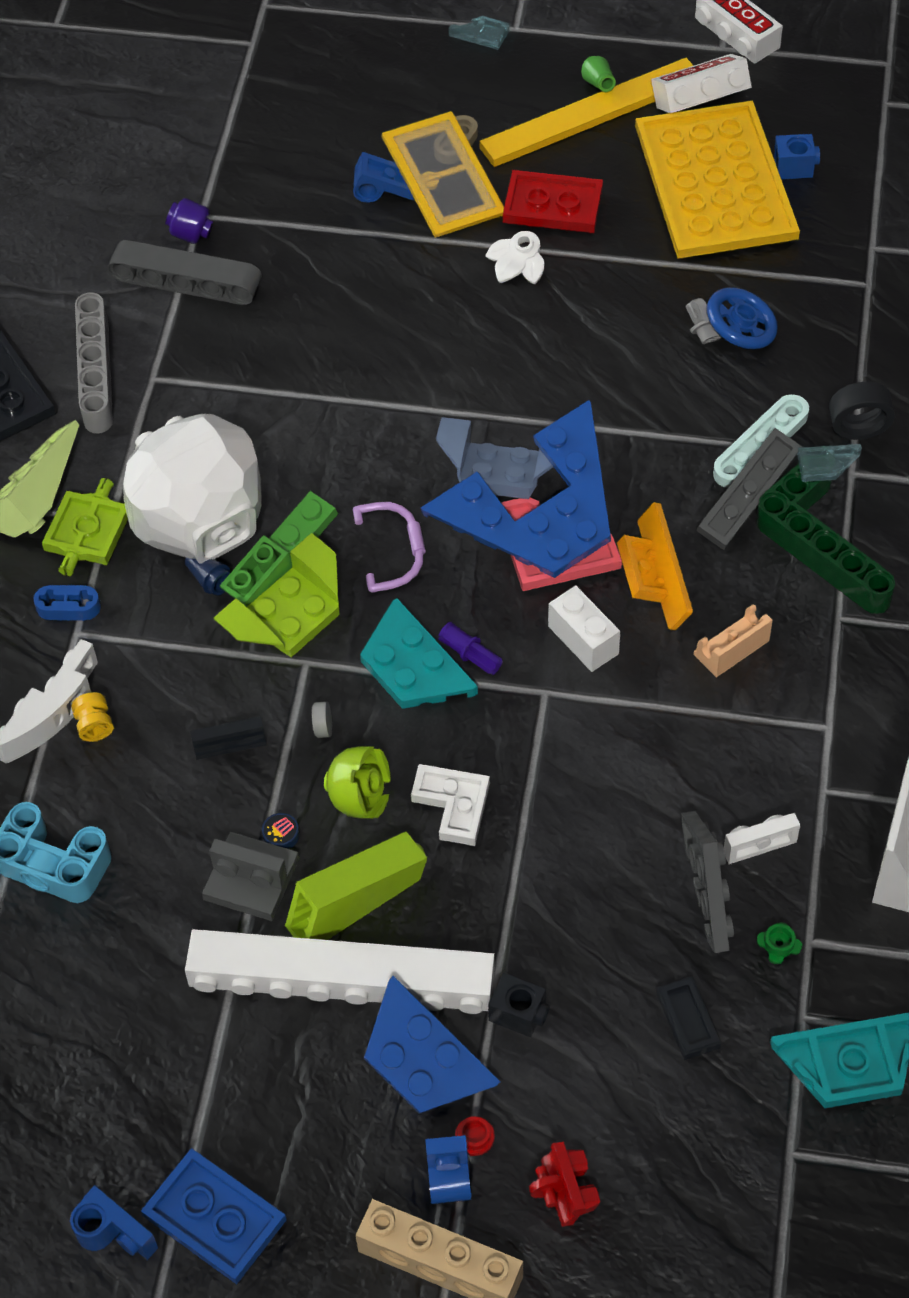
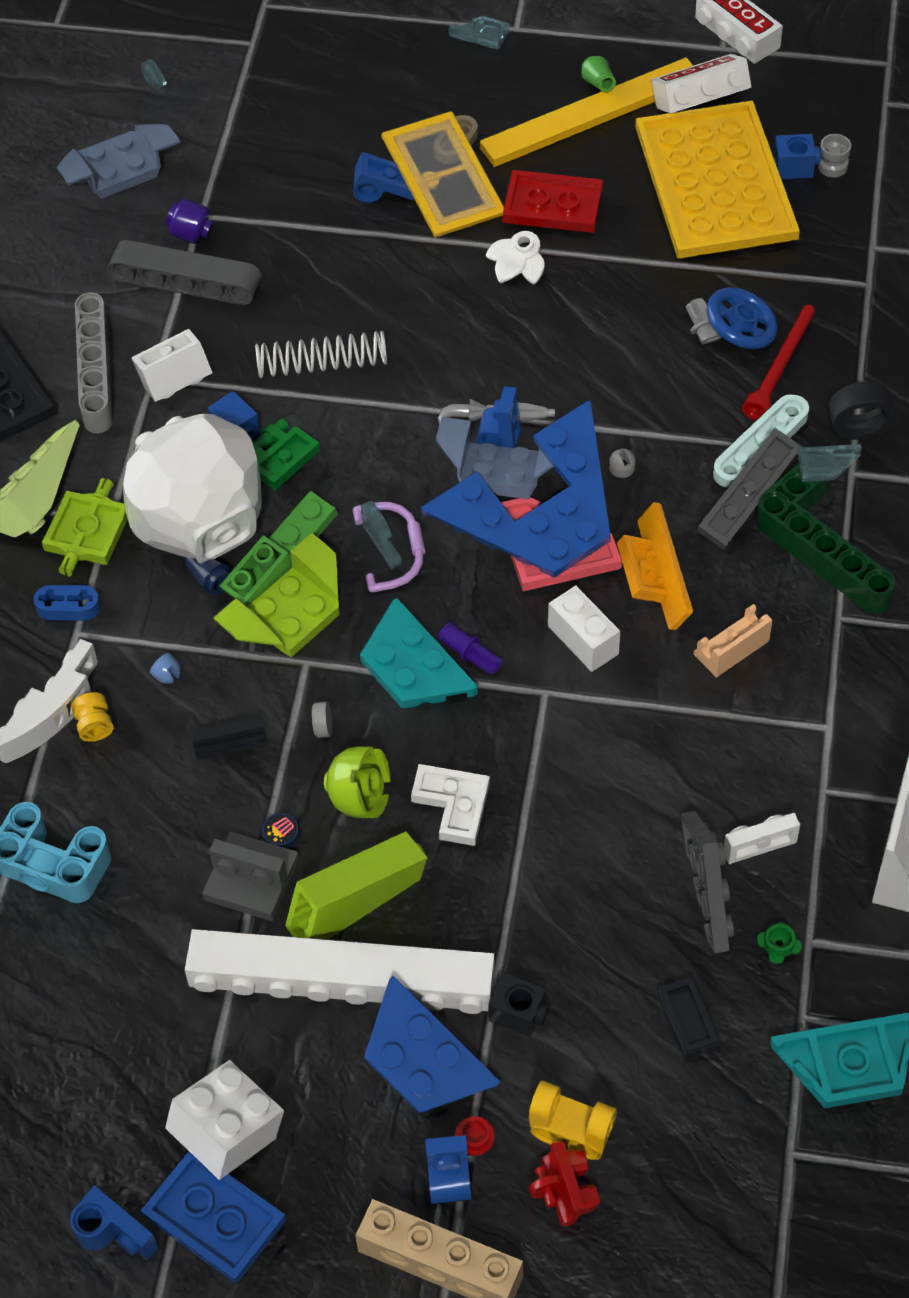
none -> sand blue piece [57,124,180,199]
none -> white brick [131,329,212,402]
none -> clear light blue tile [140,59,166,90]
none -> medium blue hinge [150,653,181,684]
none -> white brick [165,1060,284,1180]
none -> blue brick [207,391,260,441]
none -> green plate [252,418,320,491]
none -> white piece [255,330,387,378]
none -> clear light blue tile [361,500,402,569]
none -> light grey piece [438,399,555,424]
none -> blue plate [476,386,521,448]
none -> yellow piece [529,1080,617,1160]
none -> light grey hinge [609,448,636,478]
none -> red piece [742,305,815,421]
none -> light grey wheel [817,134,851,178]

